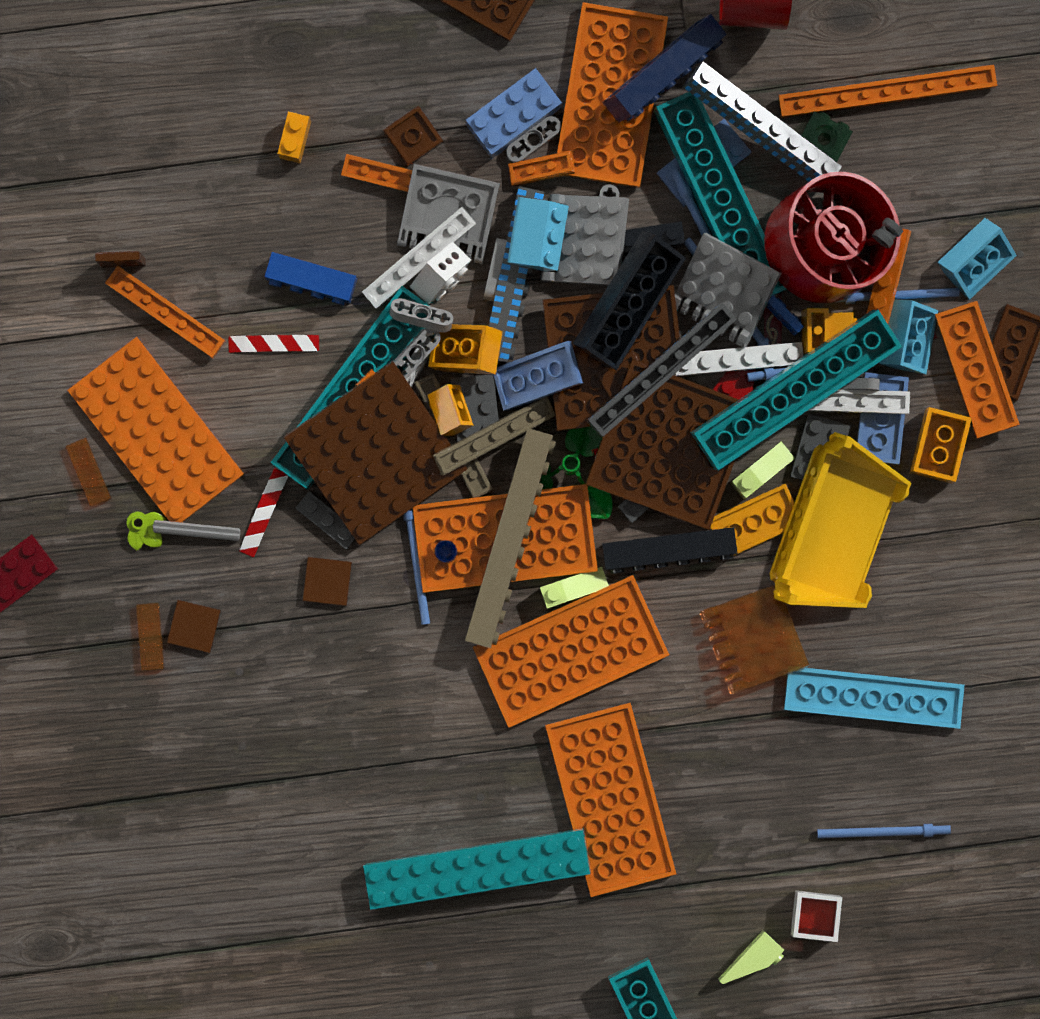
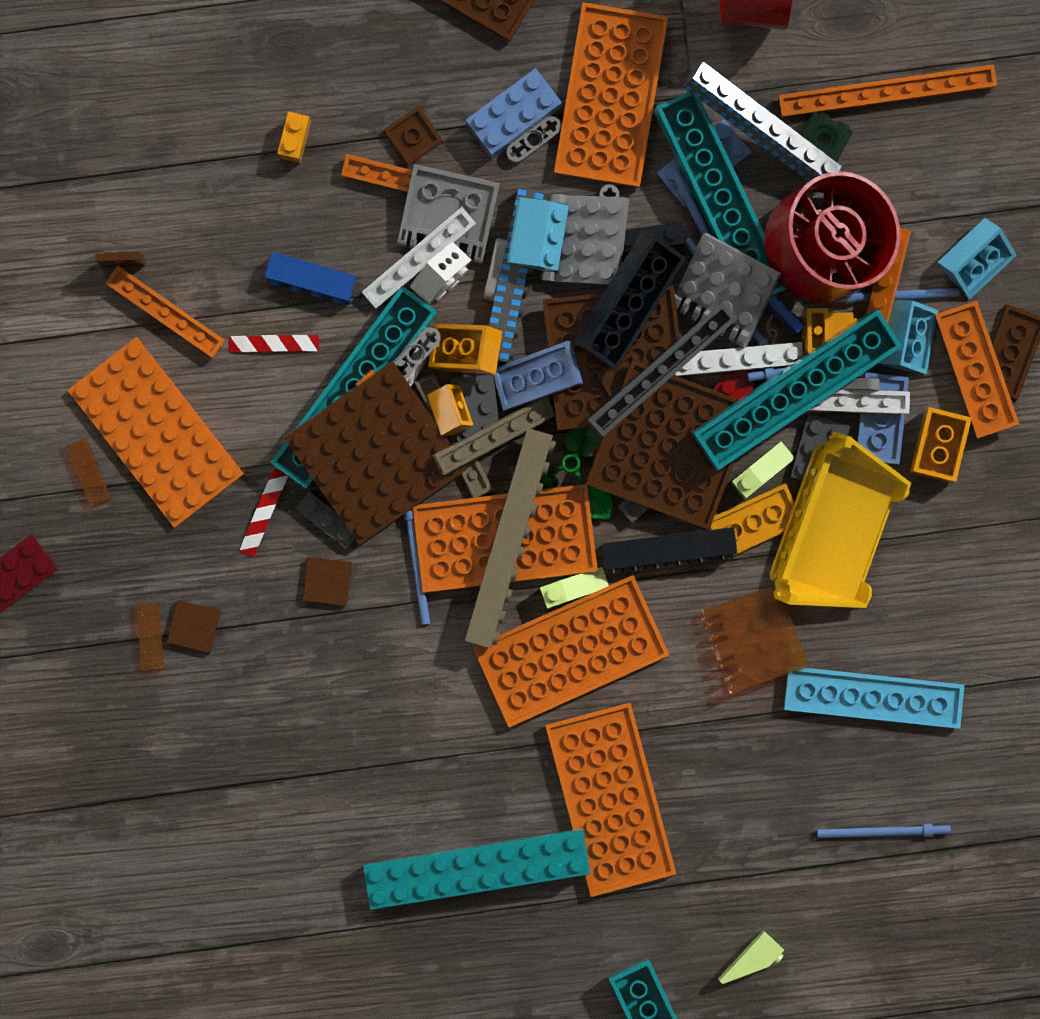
lime plate [126,511,167,551] -> none
light grey axle [153,520,240,541] -> none
light grey beam [390,299,453,332] -> none
clear blue wheel [435,540,458,563] -> none
orange tile [508,151,575,186] -> none
dark blue brick [602,14,727,123] -> none
piece [791,890,842,942] -> none
dark grey wheel [872,218,903,249] -> none

